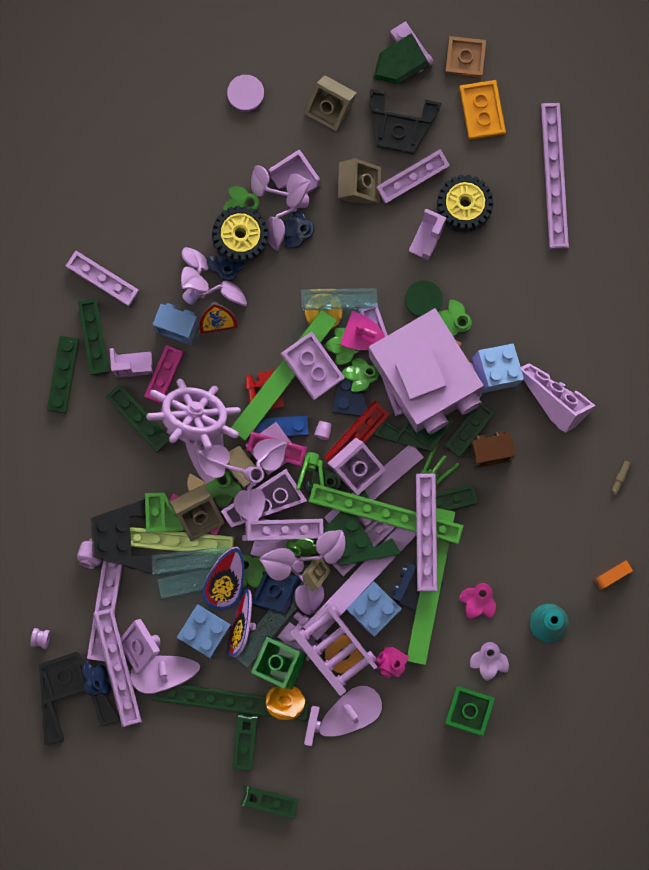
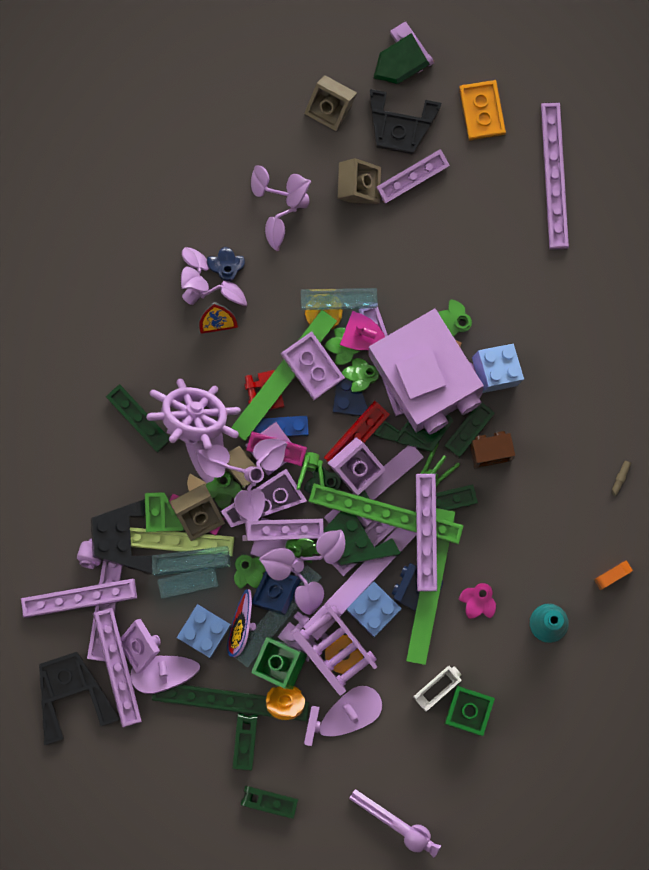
lavender wheel [30,628,50,649] -> none
dark green plate [47,336,79,414] -> none
lavender plate [66,251,140,307] -> none
dark green plate [78,298,110,376] -> none
dark blue plate [82,661,111,696] -> none
lavender panel [110,348,153,378] -> none
dark pink tile [144,345,184,405] -> none
medium blue brick [153,303,199,345] -> none
shield [202,547,244,609] -> none
wheel [212,206,268,264] -> none
bright green plate [223,186,260,211] -> none
lavender tile [227,75,264,112] -> none
lavender panel [268,149,321,194] -> none
dark blue plate [283,211,314,248] -> none
dark tan hinge [302,555,331,592] -> none
lavender hose [314,421,331,440] -> none
dark pink brick [376,647,409,679] -> none
dark green tile [405,280,443,318] -> none
lavender panel [409,209,446,261] -> none
wheel [437,175,493,233] -> none
medium nougat tile [445,36,486,78] -> none
lavender plate [470,642,509,681] -> none
lavender wedge [521,363,595,433] -> none
none -> lavender tile [21,579,137,618]
none -> lavender piece [349,789,441,858]
none -> white window [413,666,462,712]

